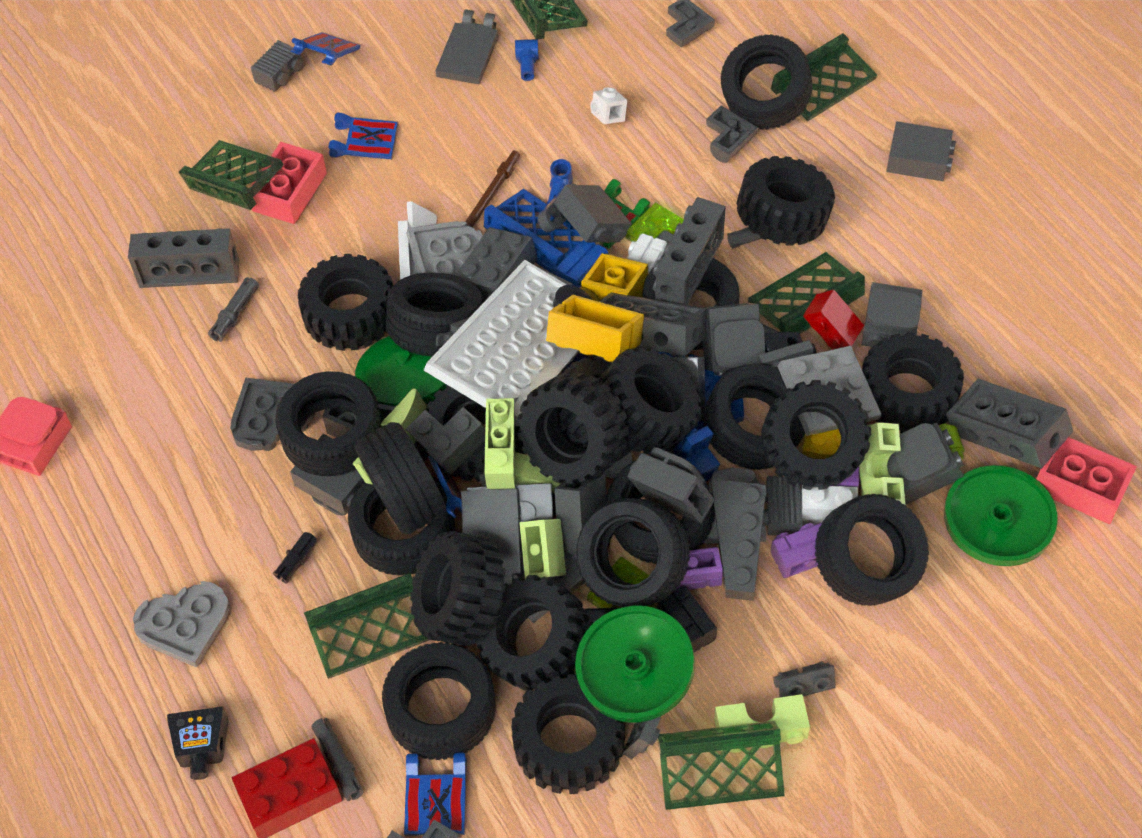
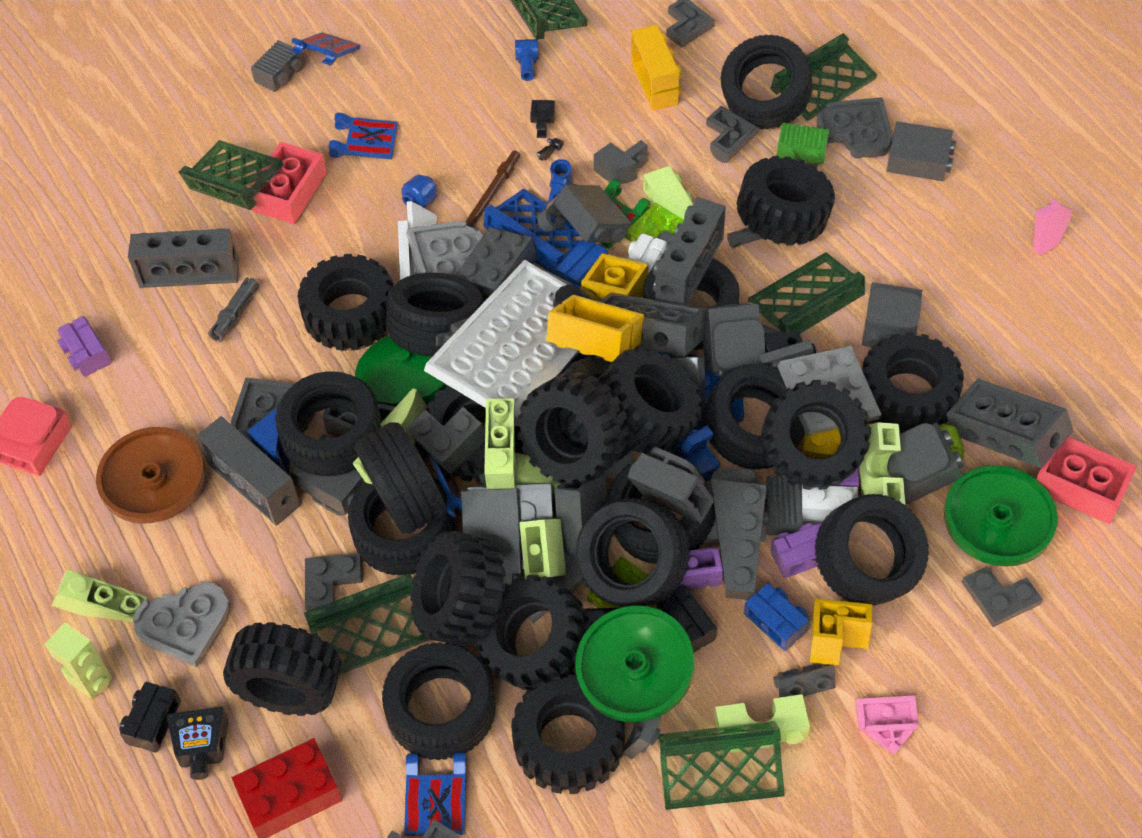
black axle [272,532,317,584] -> none
dark grey pin [311,718,364,801] -> none
dark grey tile [435,9,498,85] -> none
white brick [590,87,627,125] -> none
red brick [803,290,864,350] -> none
none -> yellowish green arch [44,623,112,700]
none -> yellowish green slope [52,569,147,622]
none -> medium lavender brick [57,316,111,376]
none -> dark orange dish [96,427,206,524]
none -> black brick [119,682,181,753]
none -> dark grey brick [196,416,300,526]
none -> black tyre [223,622,342,716]
none -> blue slope [247,408,291,475]
none -> dark grey plate [305,554,362,612]
none -> blue head [401,174,437,208]
none -> black plate [530,100,555,138]
none -> black piece [536,138,563,161]
none -> dark grey brick [593,140,648,184]
none -> yellow piece [631,24,682,111]
none -> yellowish green slope [643,166,693,224]
none -> blue brick [744,583,810,651]
none -> bright green brick [777,122,829,164]
none -> yellow brick [810,598,872,665]
none -> dark grey plate [817,97,892,159]
none -> bright pink slope [855,695,918,755]
none -> dark grey plate [962,567,1043,627]
none -> bright pink slope [1034,198,1073,255]

